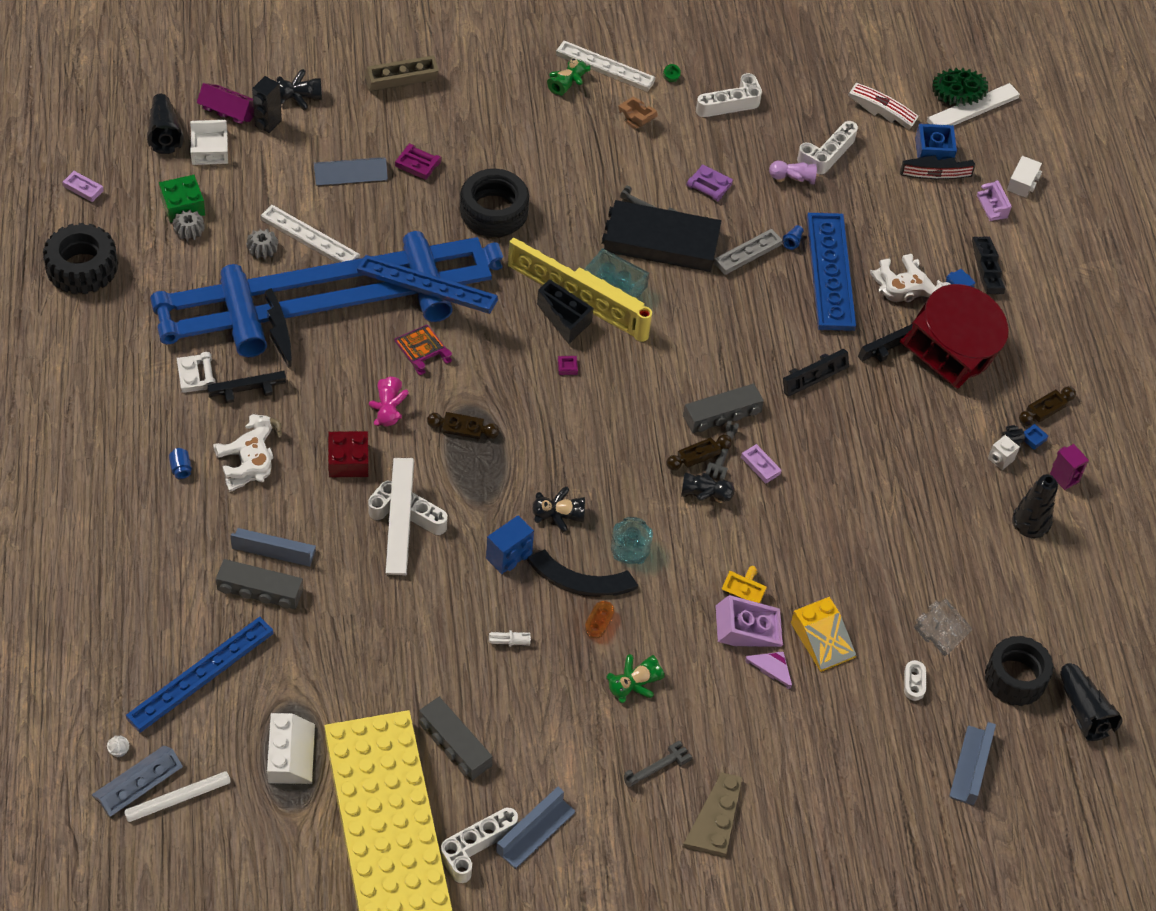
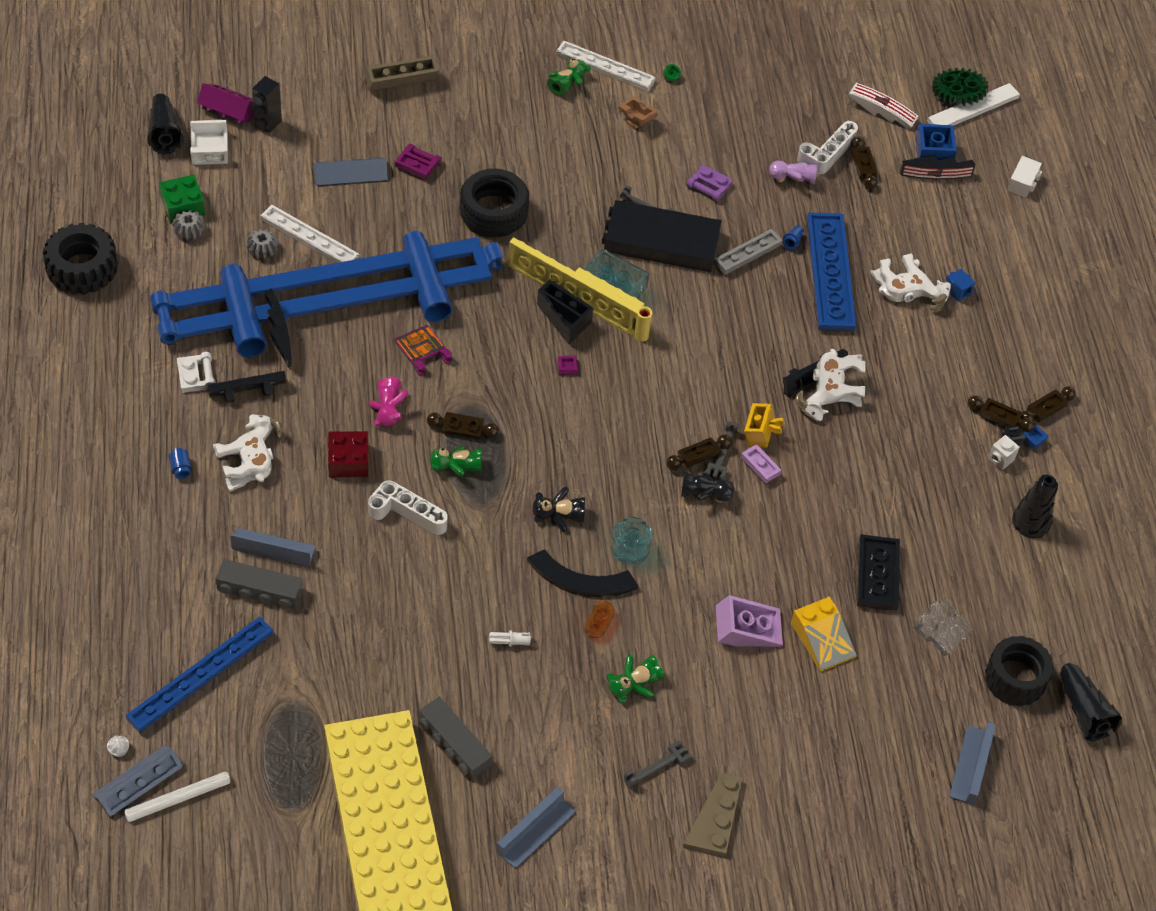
lavender plate [62,171,104,202] -> none
white slope [267,713,315,784] -> none
black piece [277,69,322,110] -> none
blue plate [357,255,498,314] -> none
white tile [386,458,414,575] -> none
white beam [441,808,518,883] -> none
blue brick [486,515,534,574] -> none
dark grey brick [683,383,764,433] -> none
white beam [696,73,762,117] -> none
yellow plate [722,566,767,603] -> none
lavender tile [745,652,792,689] -> none
black hinge [858,324,913,362] -> none
dark red brick [900,284,1009,390] -> none
white plate [904,660,926,701] -> none
black slope [972,237,1005,294] -> none
lavender hinge [977,180,1012,221] -> none
magenta brick [1050,444,1089,490] -> none
none -> green piece [430,446,482,476]
none -> yellow brick [744,403,785,448]
none -> white animal [795,349,865,422]
none -> dark brown plate [851,136,877,189]
none -> black plate [857,534,900,611]
none -> dark brown plate [967,395,1035,433]

